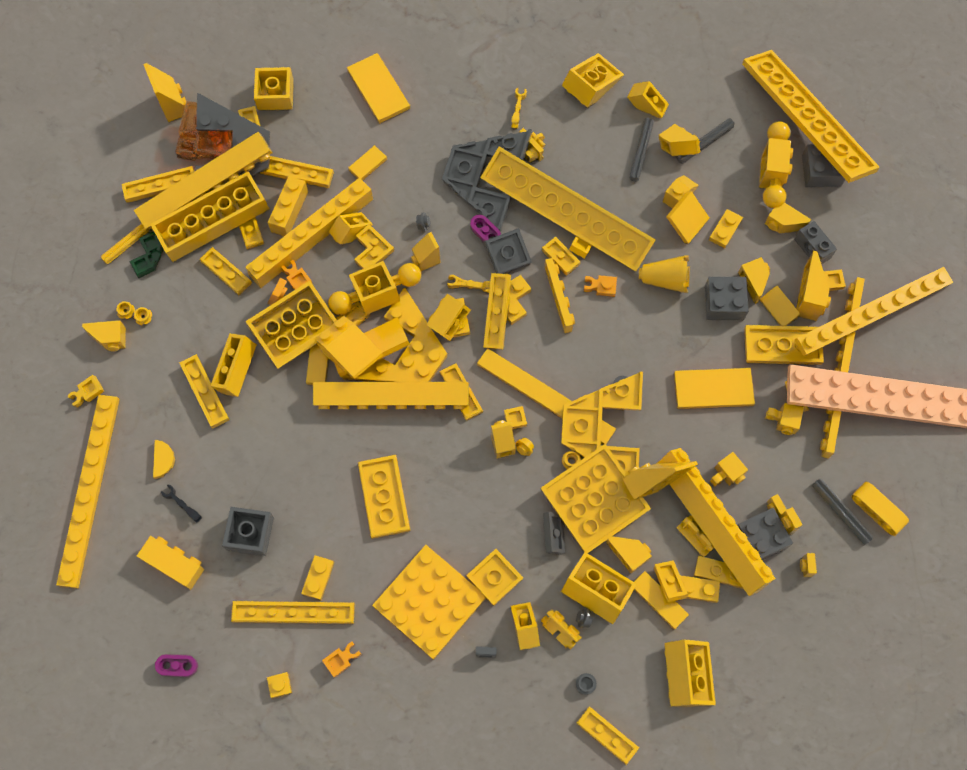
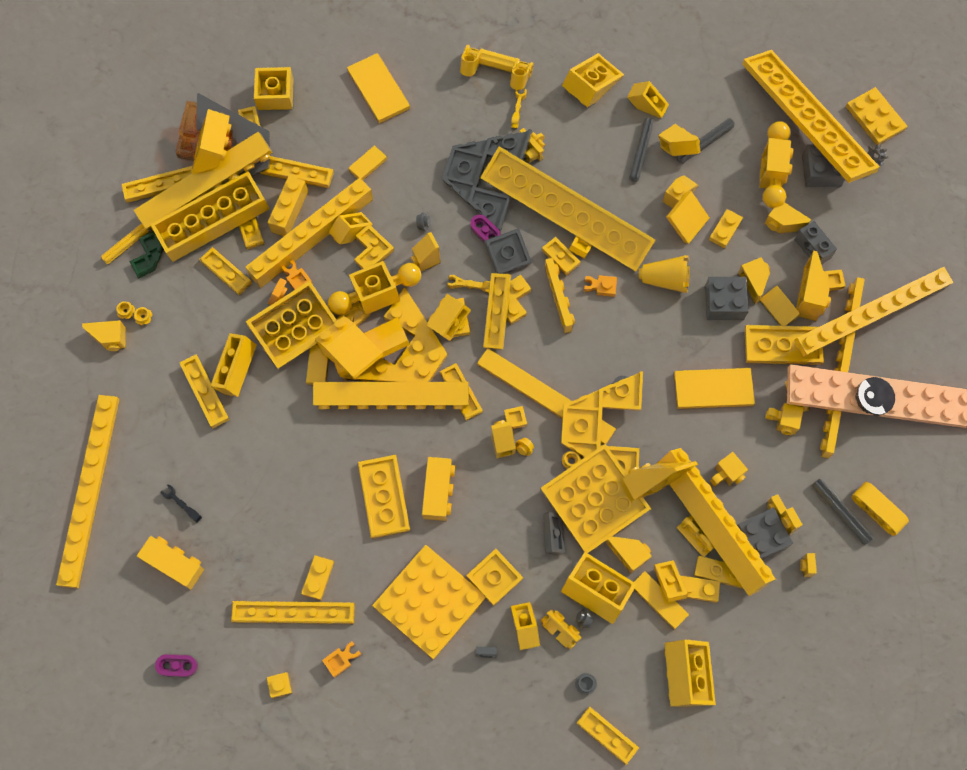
yellow plate [68,375,104,407] -> none
yellow slope [143,63,189,122] -> none
yellow tile [153,440,175,479] -> none
dark grey brick [222,507,274,556] -> none
none -> yellow slope [191,109,231,174]
none -> yellow brick [422,457,455,521]
none -> yellow piece [460,45,534,90]
none -> yellow plate [845,87,908,145]
none -> tile [856,377,895,416]
none -> dark grey gear [867,144,889,165]

